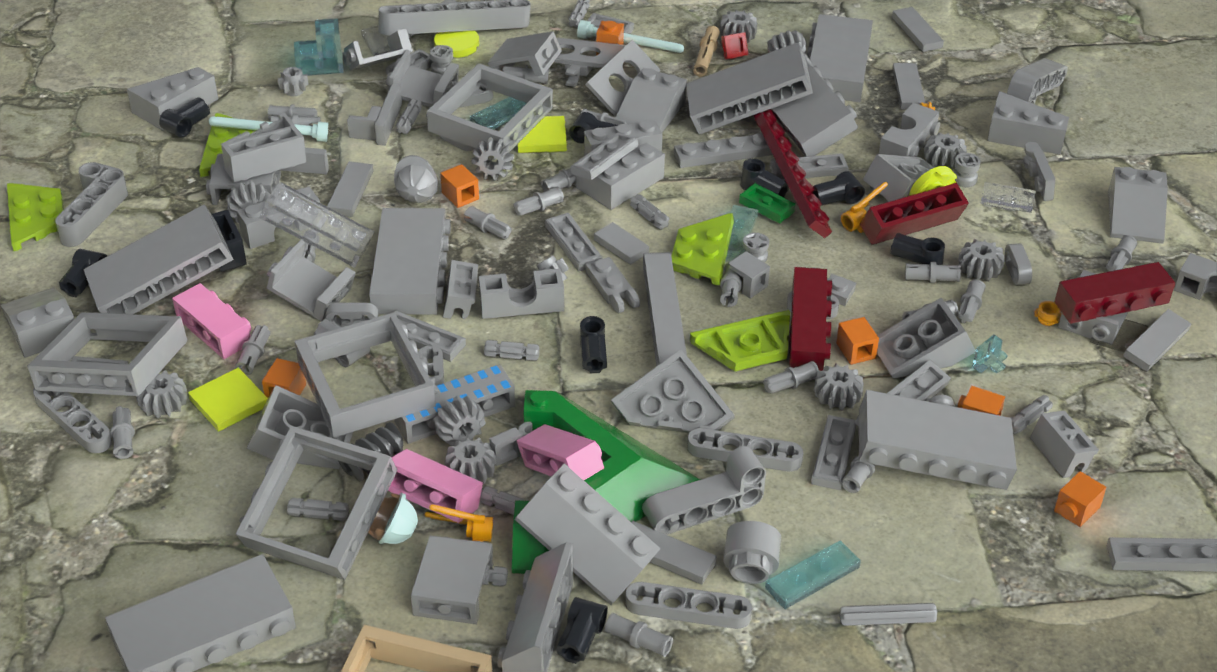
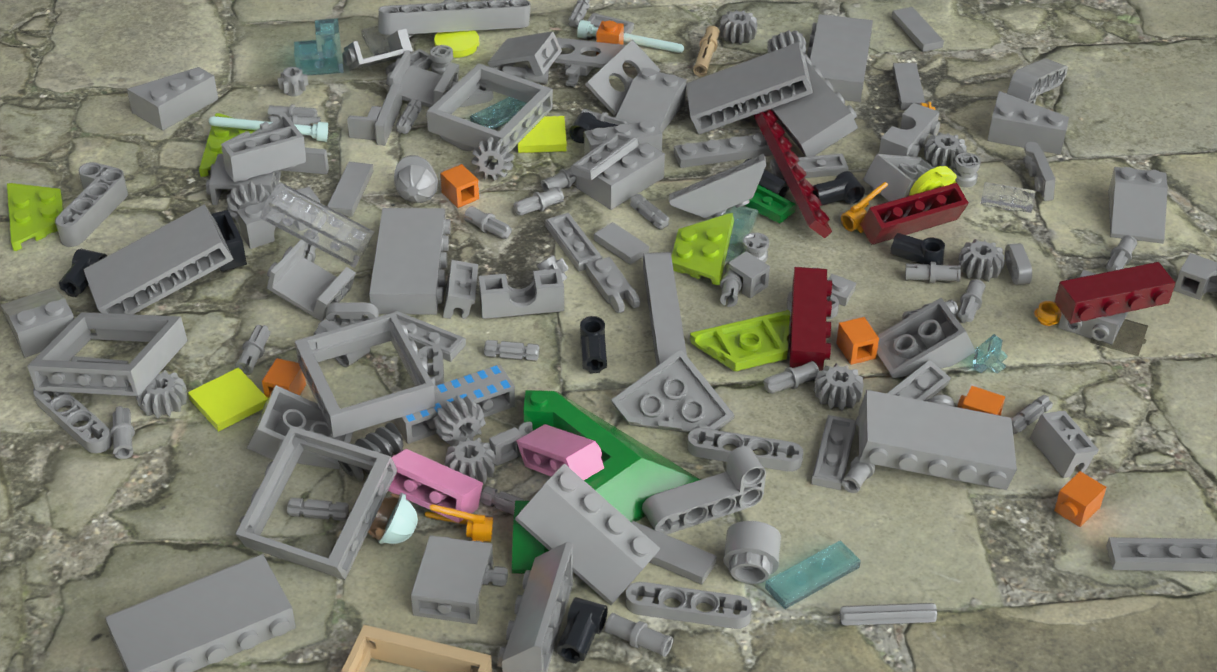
black piece [159,97,210,138] -> none
bright pink brick [172,283,252,359] -> none
tile [721,32,749,59] -> none
light grey tile [1123,309,1192,372] -> none
none -> light grey wedge [669,154,766,218]

